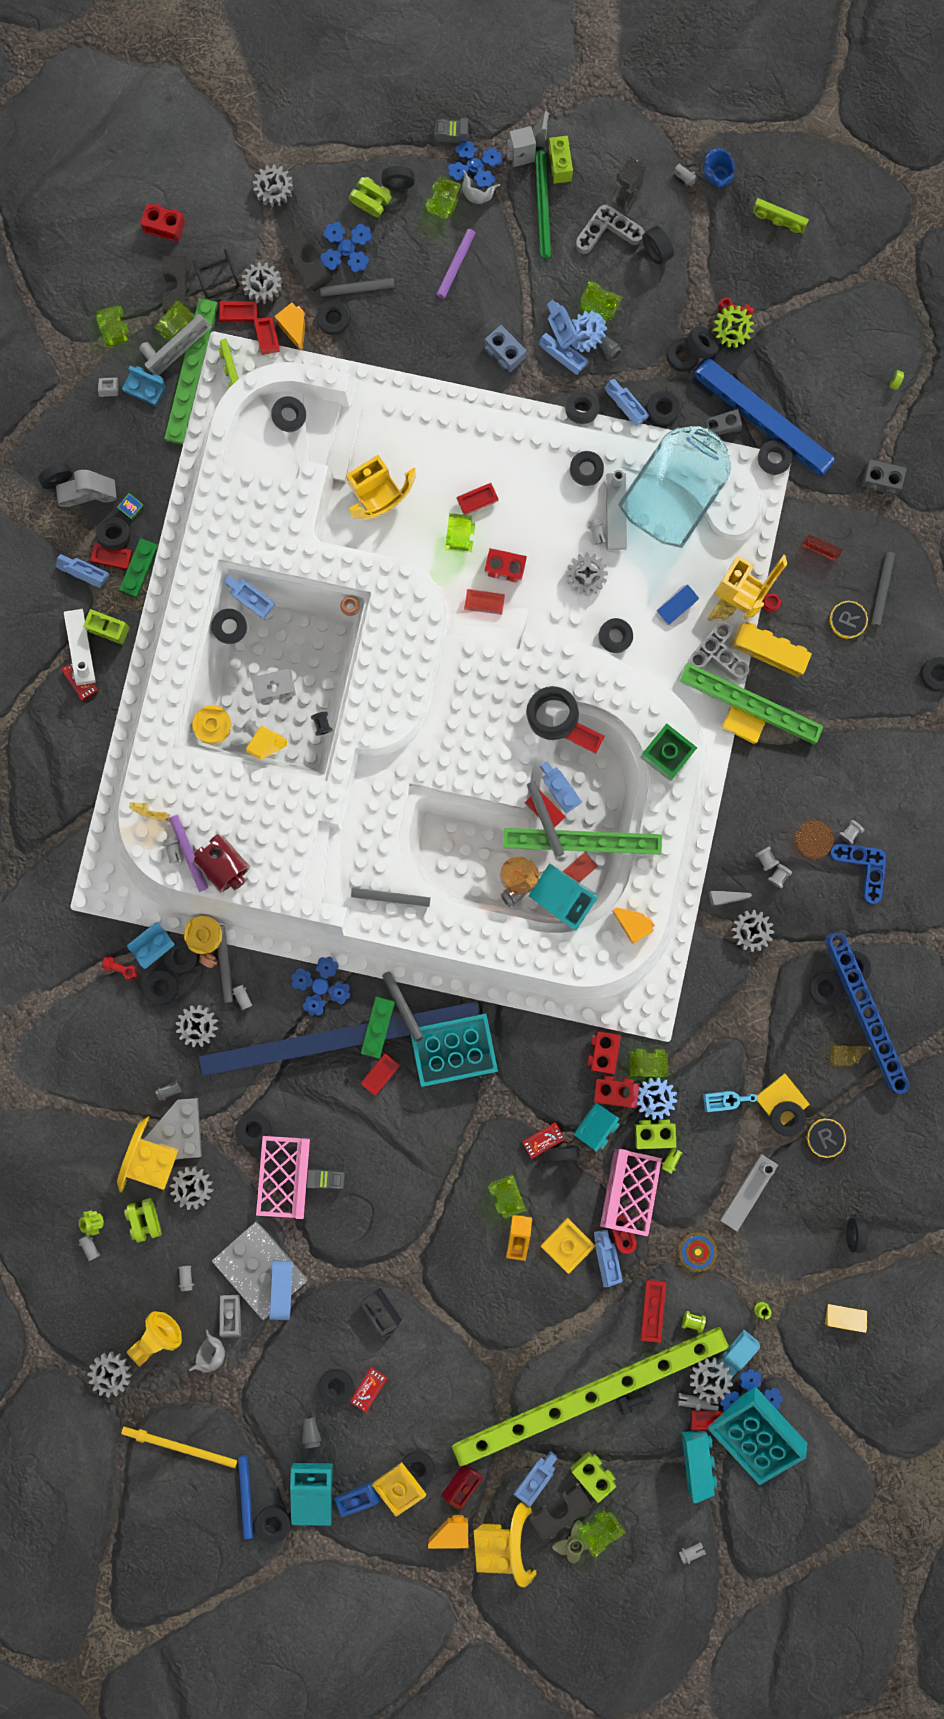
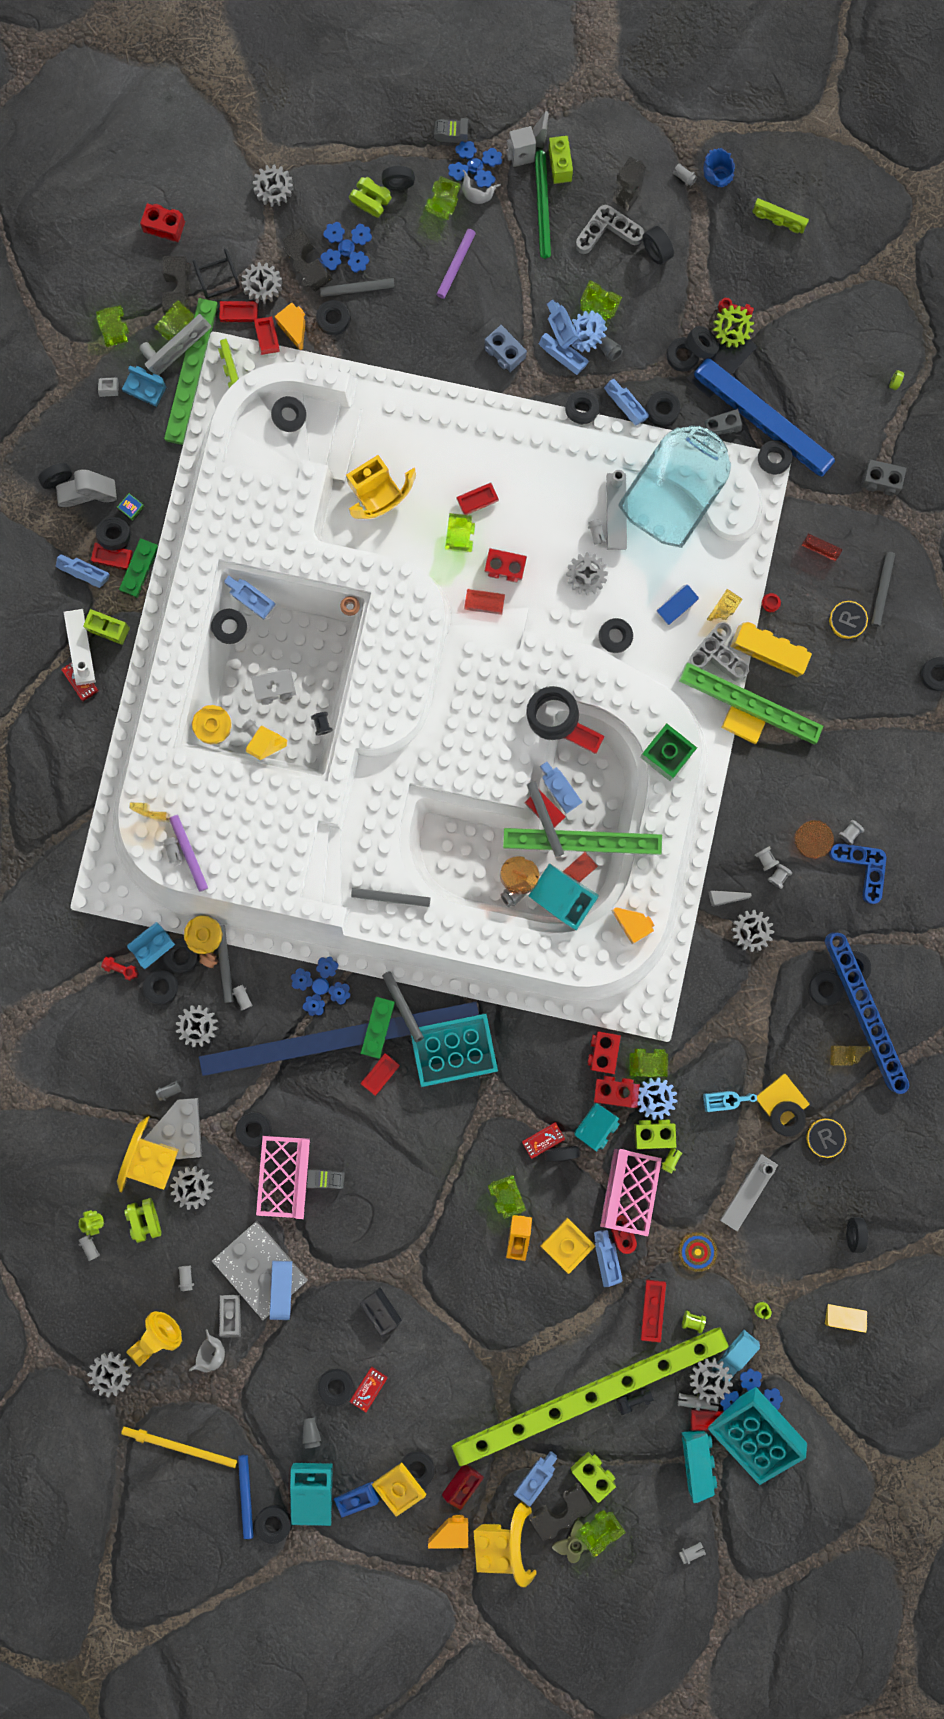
dark red cylinder [193,834,250,893] -> none
black tyre [570,451,604,486] -> none
yellow piece [714,555,787,620] -> none

